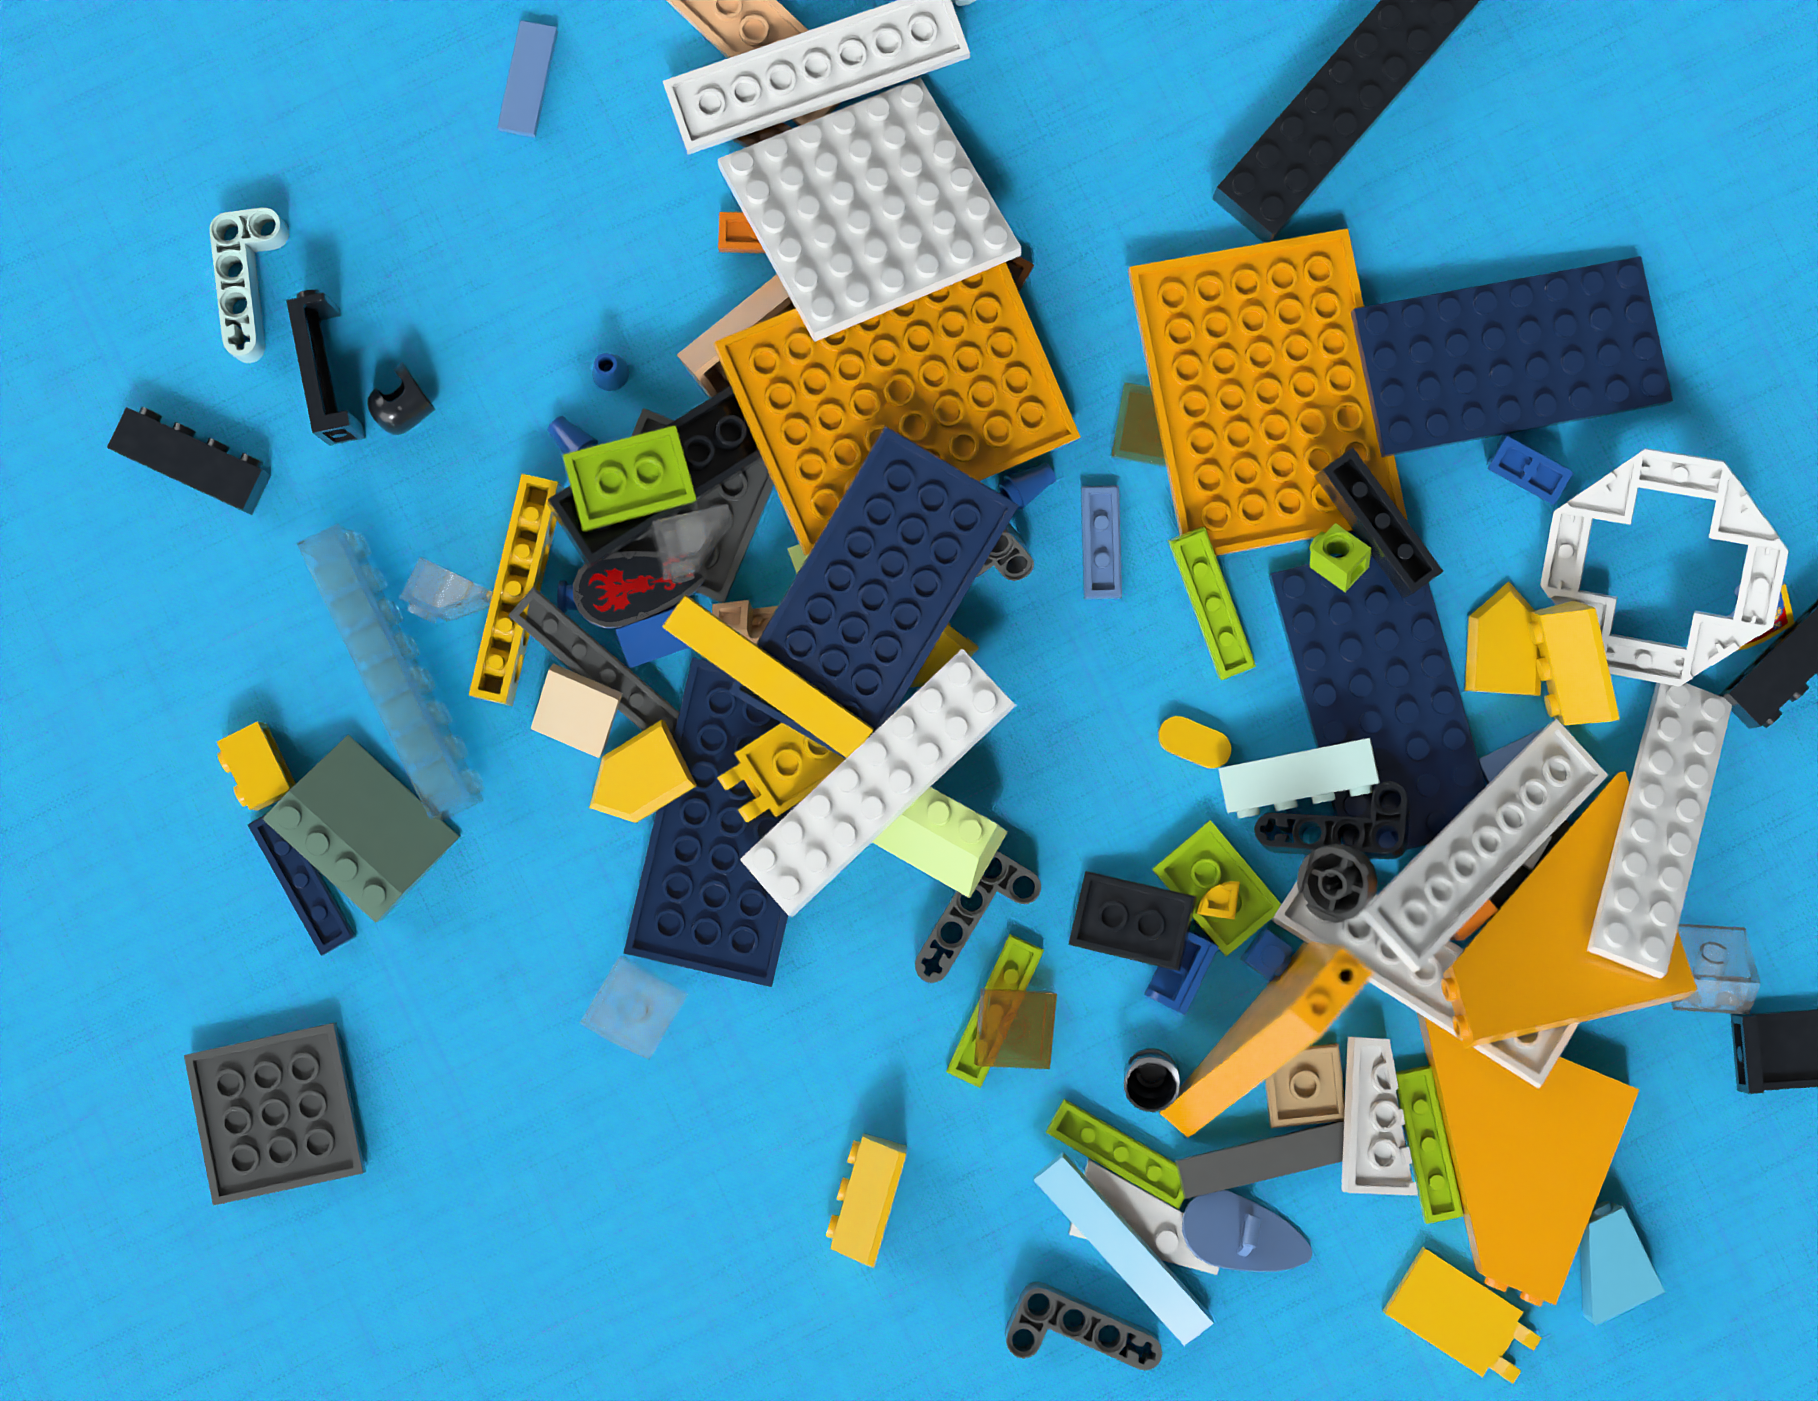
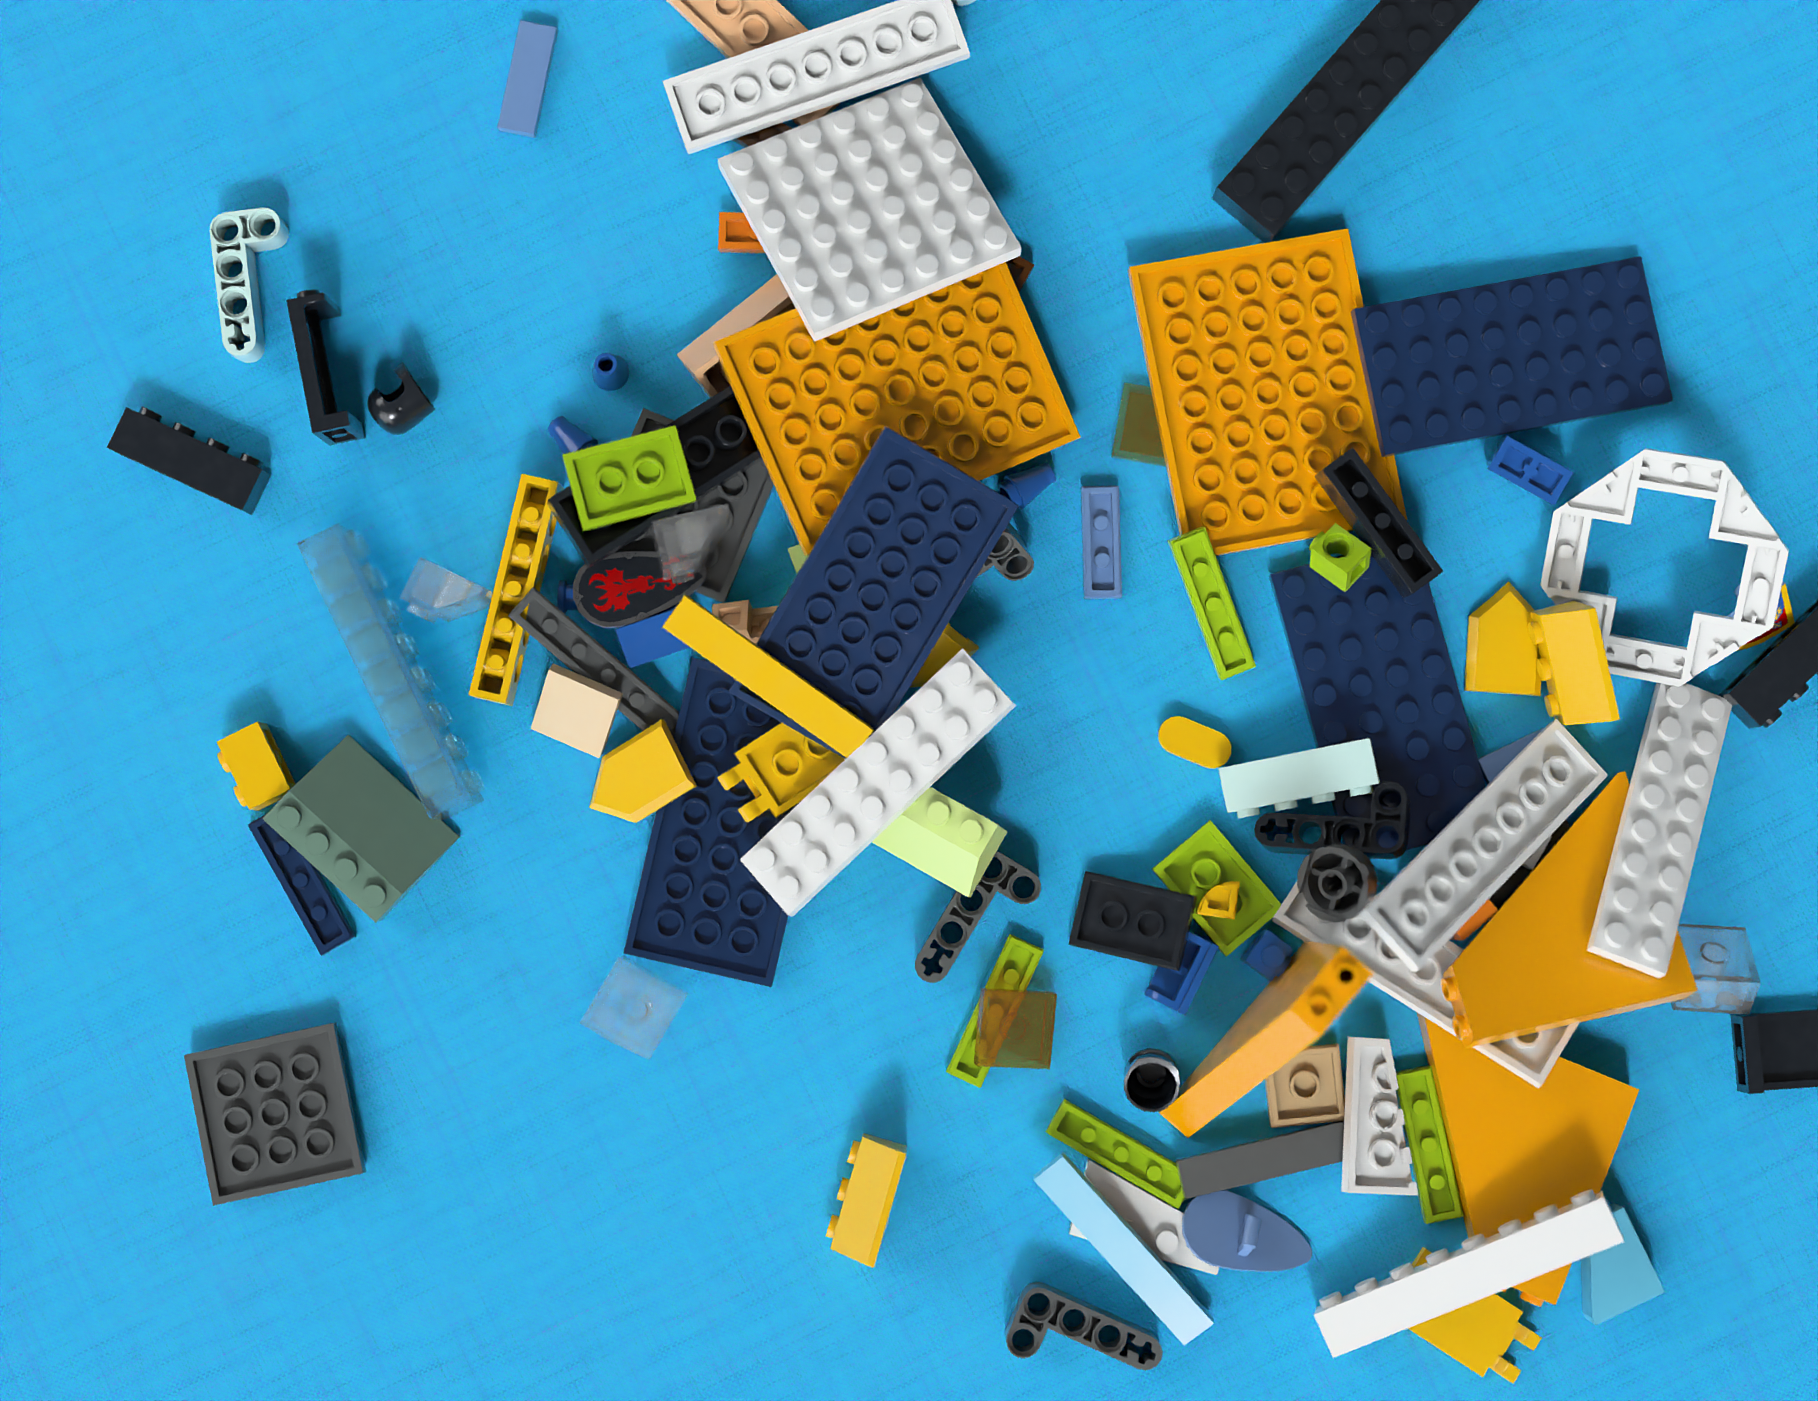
none -> white brick [1314,1190,1624,1358]

